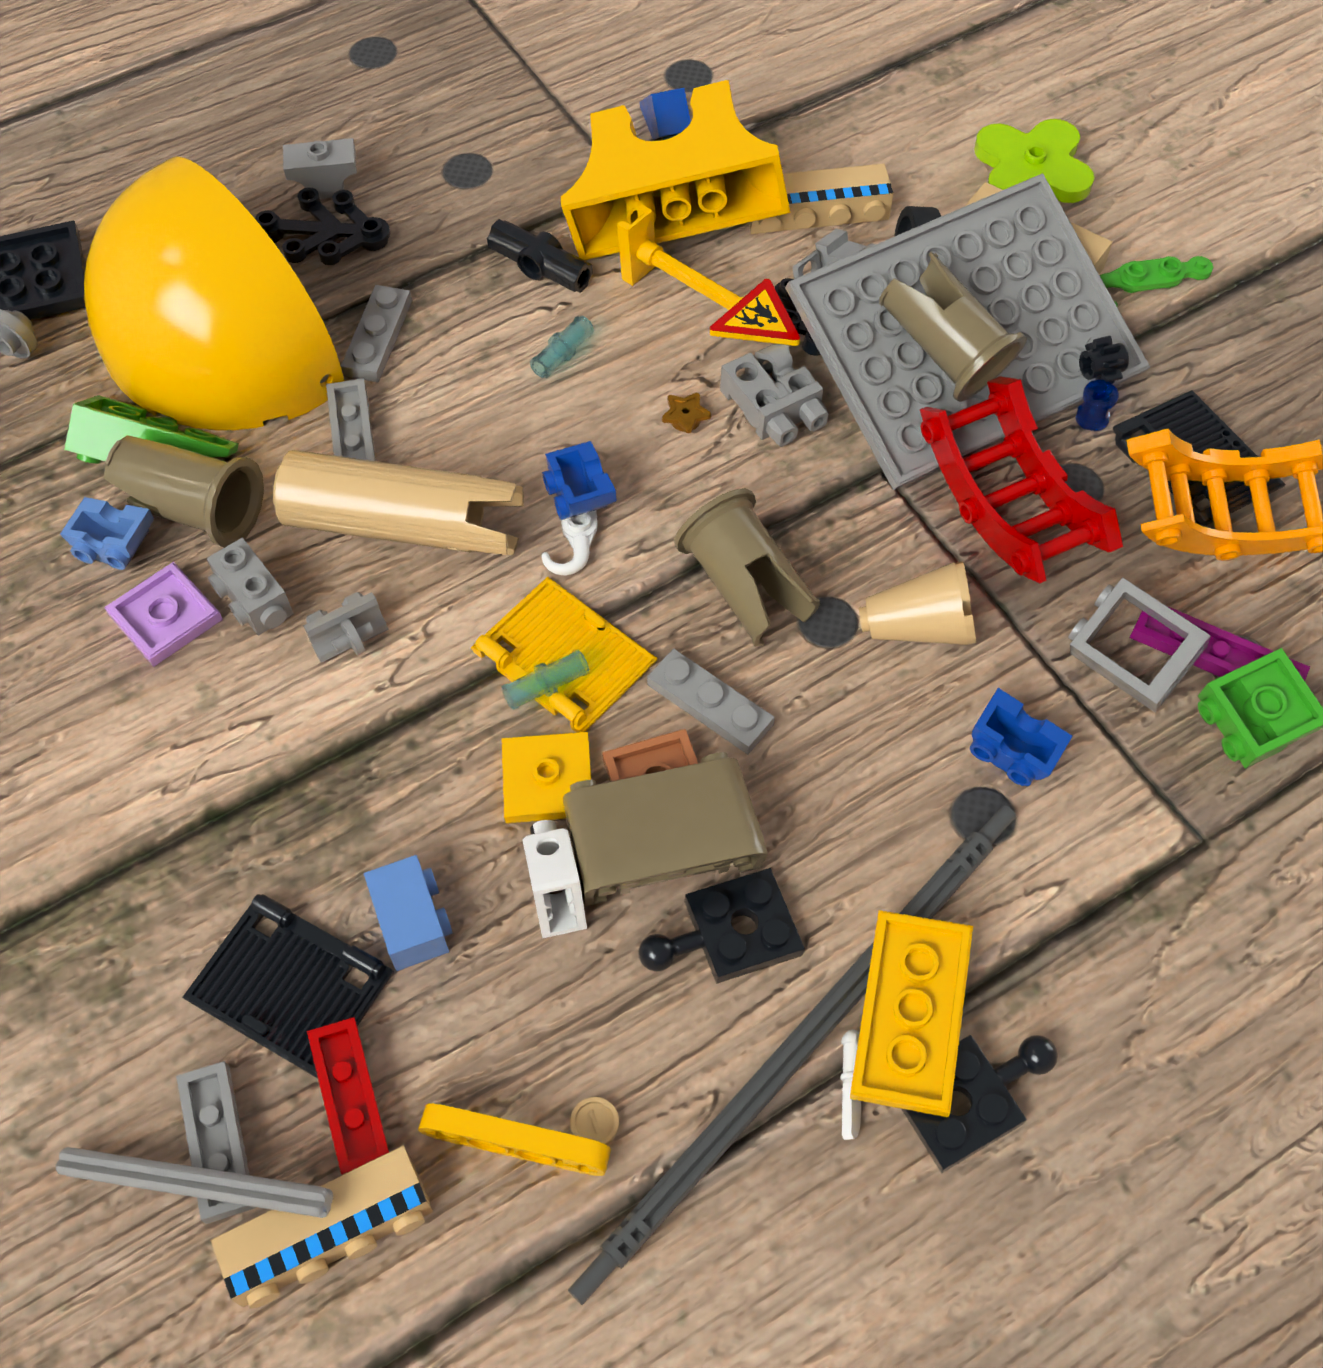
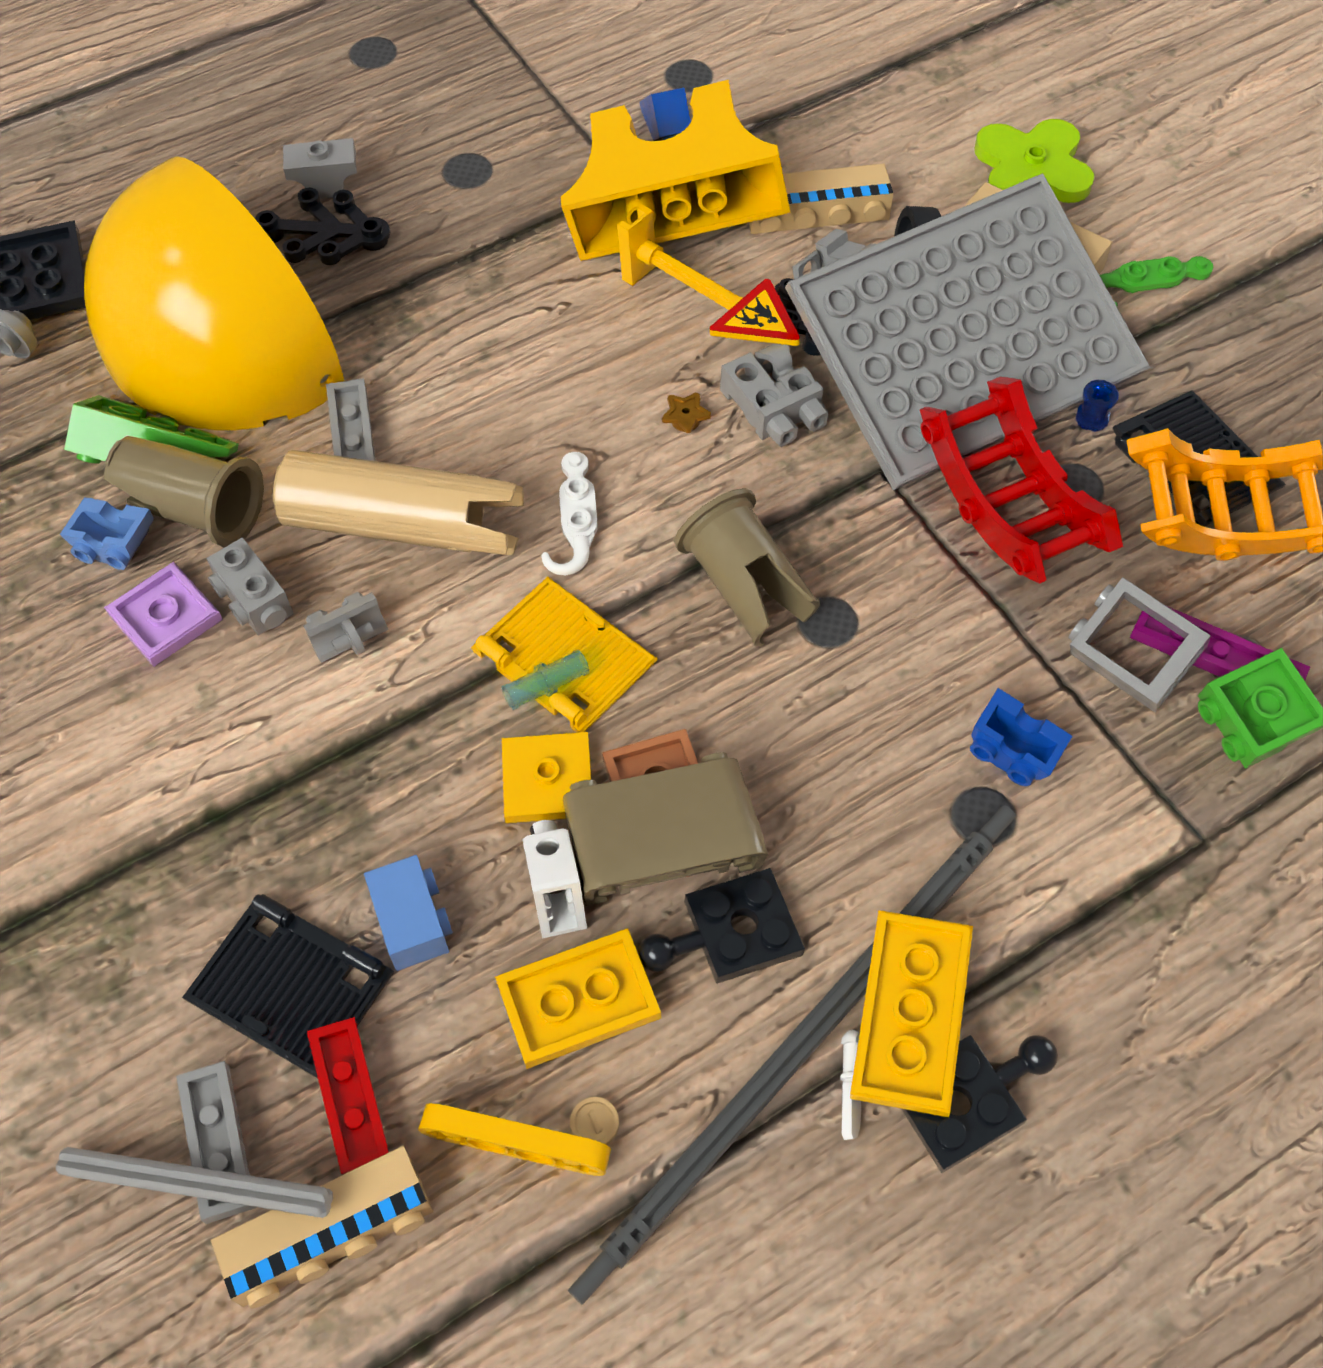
light grey plate [341,285,412,382] -> none
black piece [487,219,593,293] -> none
clear light blue pin [530,315,594,378] -> none
blue cylinder [542,441,617,520] -> none
light grey plate [647,648,775,755] -> none
tan cone [859,561,976,645] -> none
dark tan piece [879,252,1027,402] -> none
black gear [1079,335,1129,387] -> none
none -> yellow plate [495,928,662,1069]

